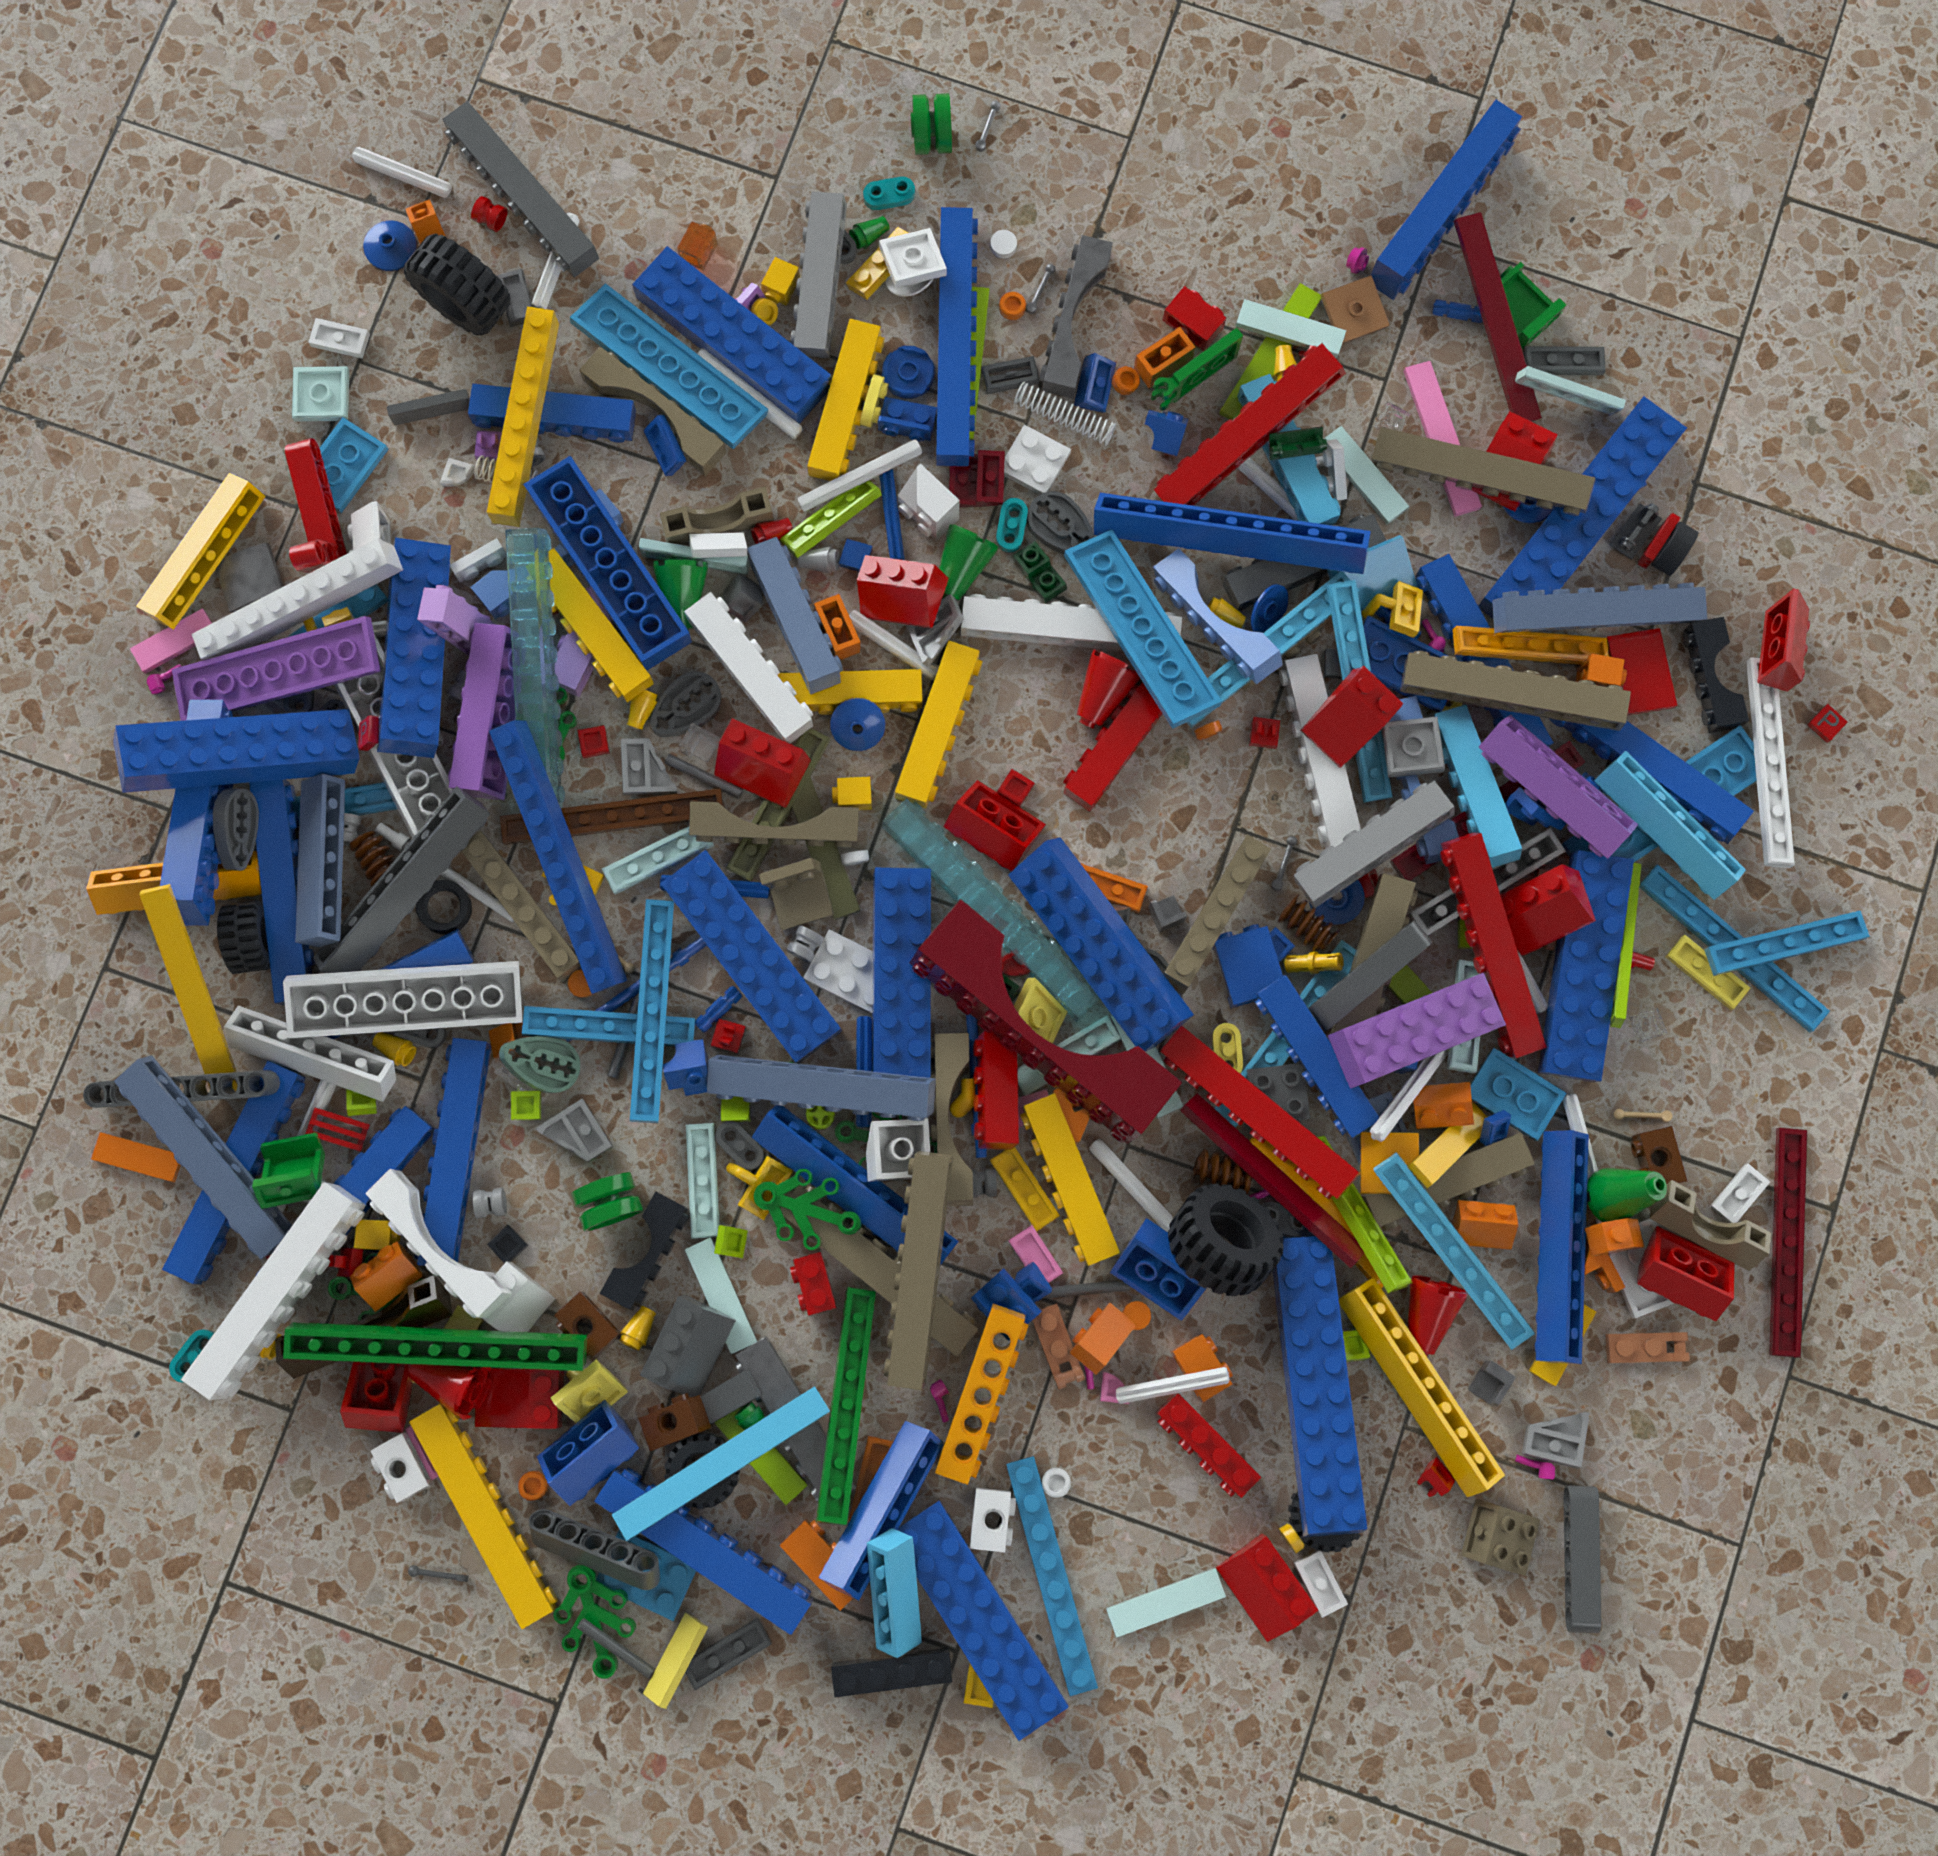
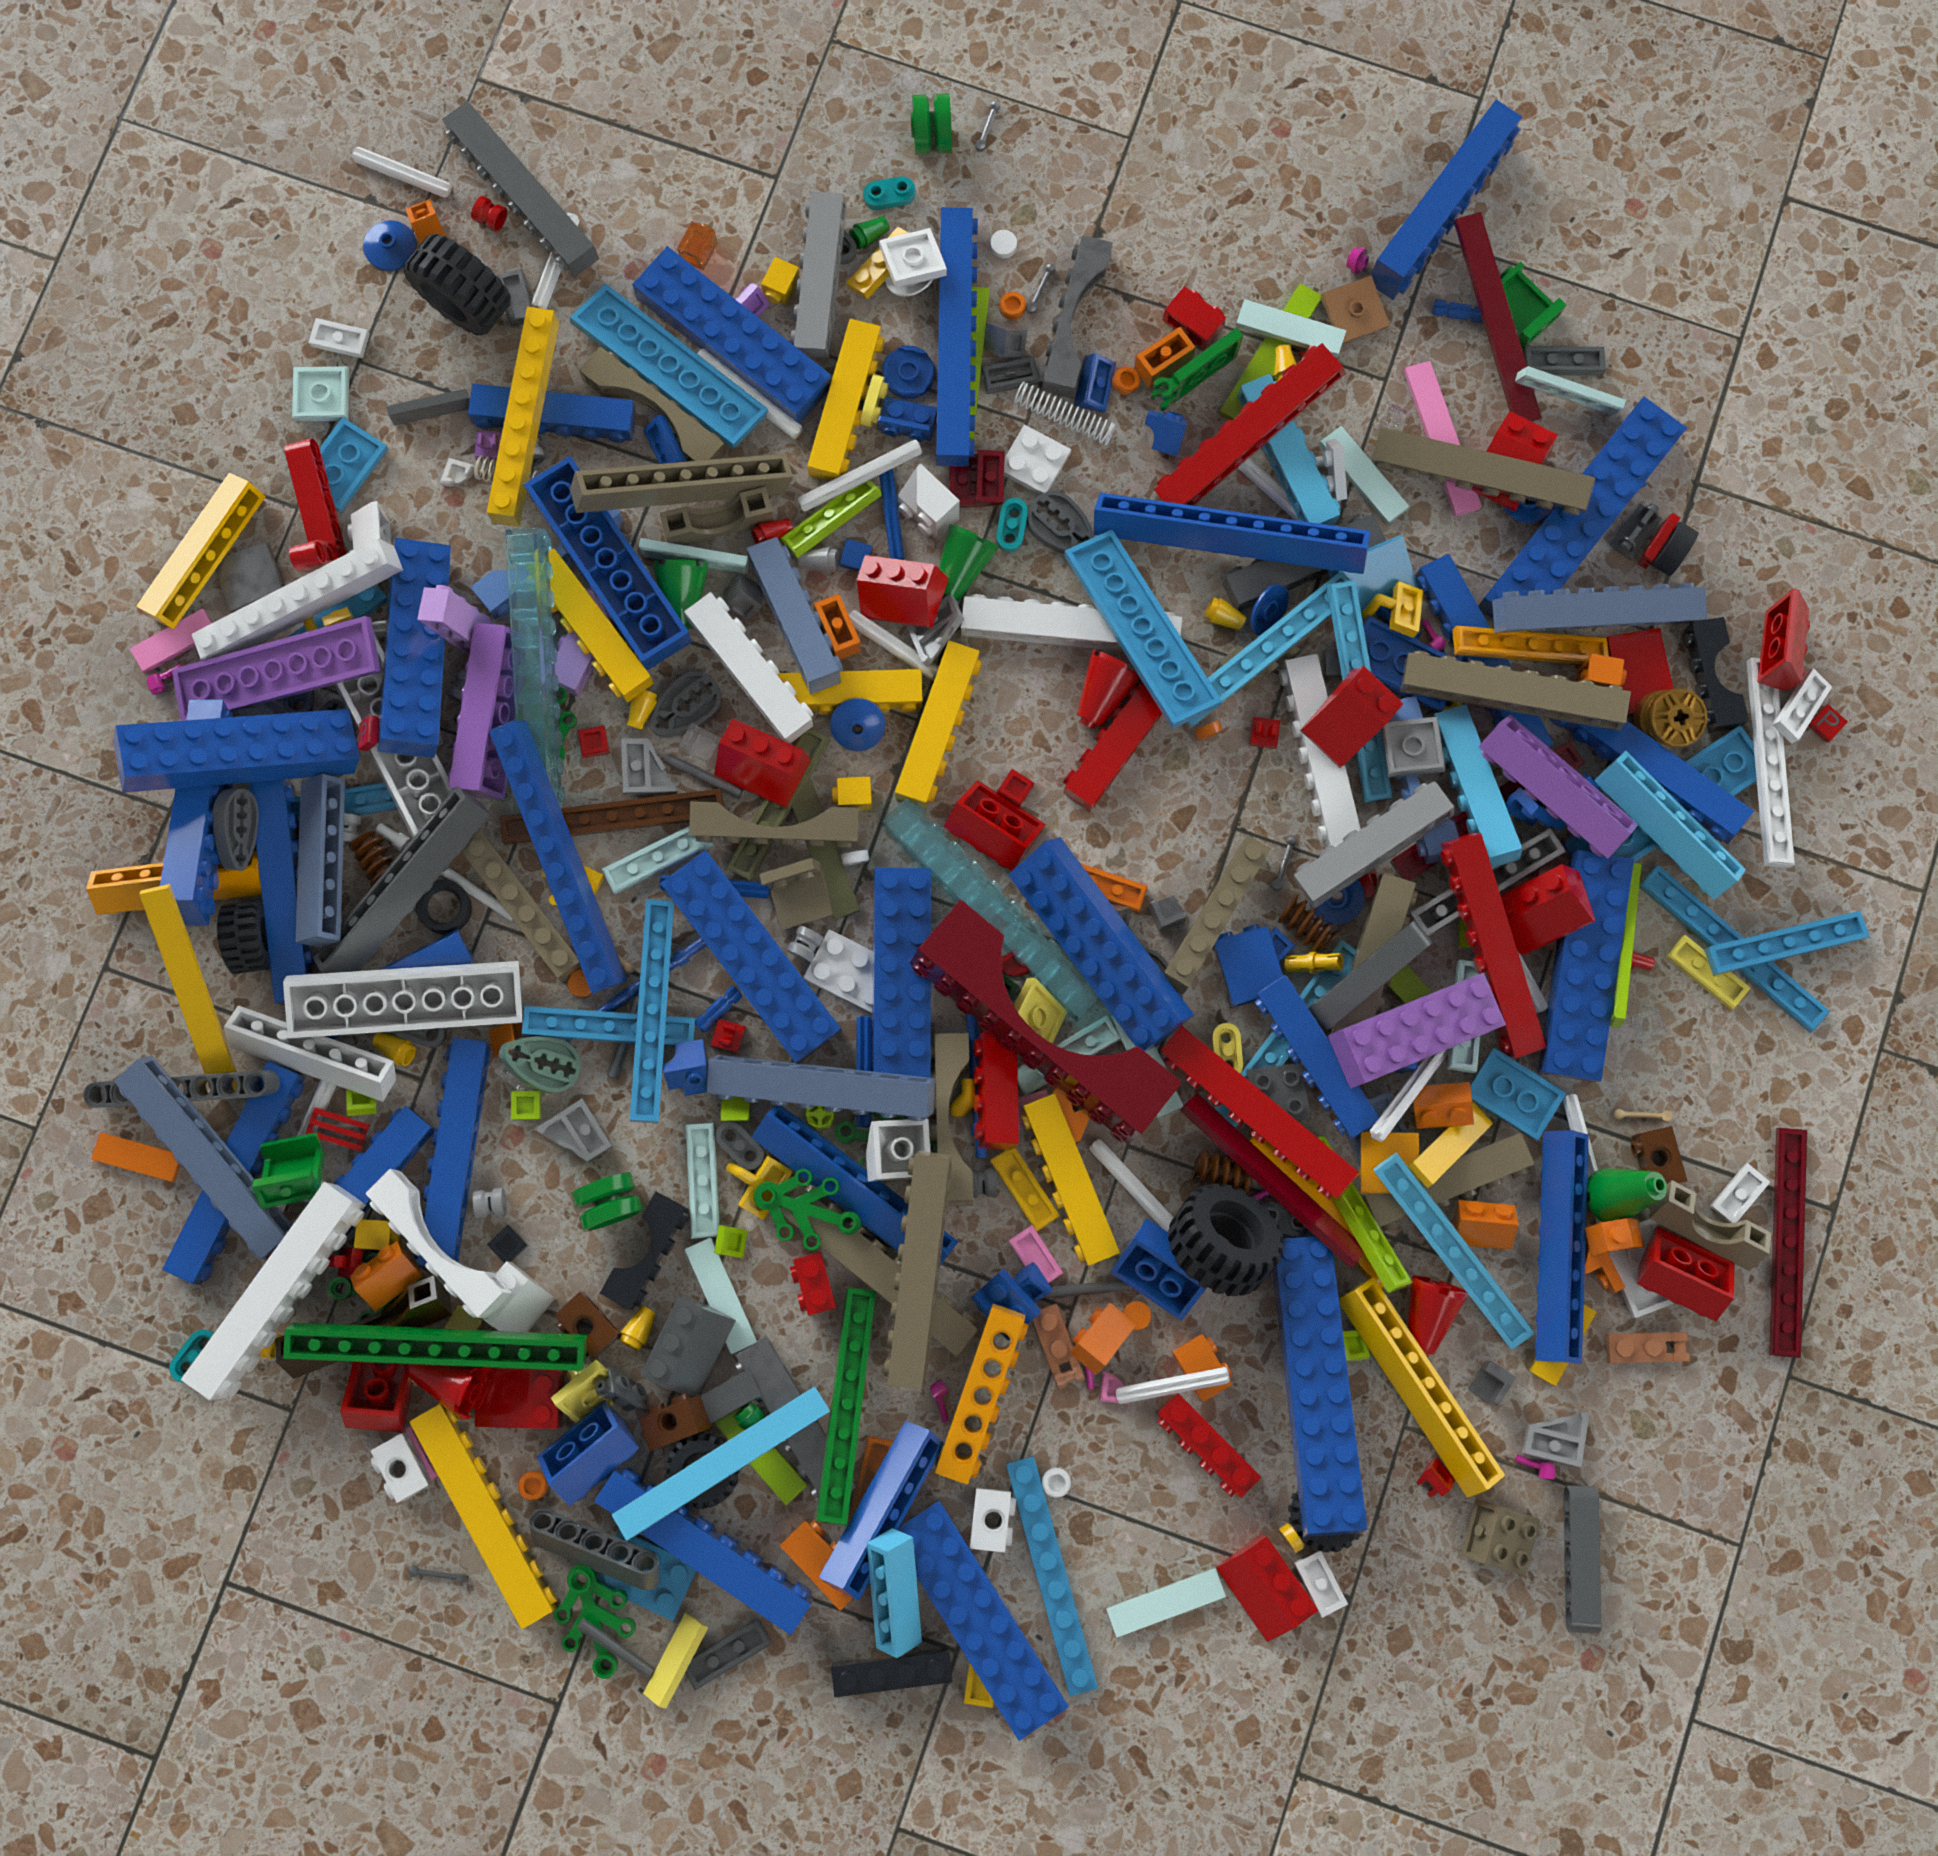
white plate [450,538,507,583] -> none
white tile [689,533,747,558] -> none
yellow tile [750,298,778,326] -> none
dark green slope [1013,541,1067,604] -> none
medium blue arch [1153,548,1283,684] -> none
dark green hinge [1269,426,1327,460] -> none
blue tile [1480,1110,1511,1146] -> none
none -> dark tan brick [570,453,793,513]
none -> dark grey hinge [595,1367,647,1412]
none -> flat silver panel [984,323,1028,357]
none -> pearl gold wheel [1634,689,1707,747]
none -> white plate [1773,668,1832,744]

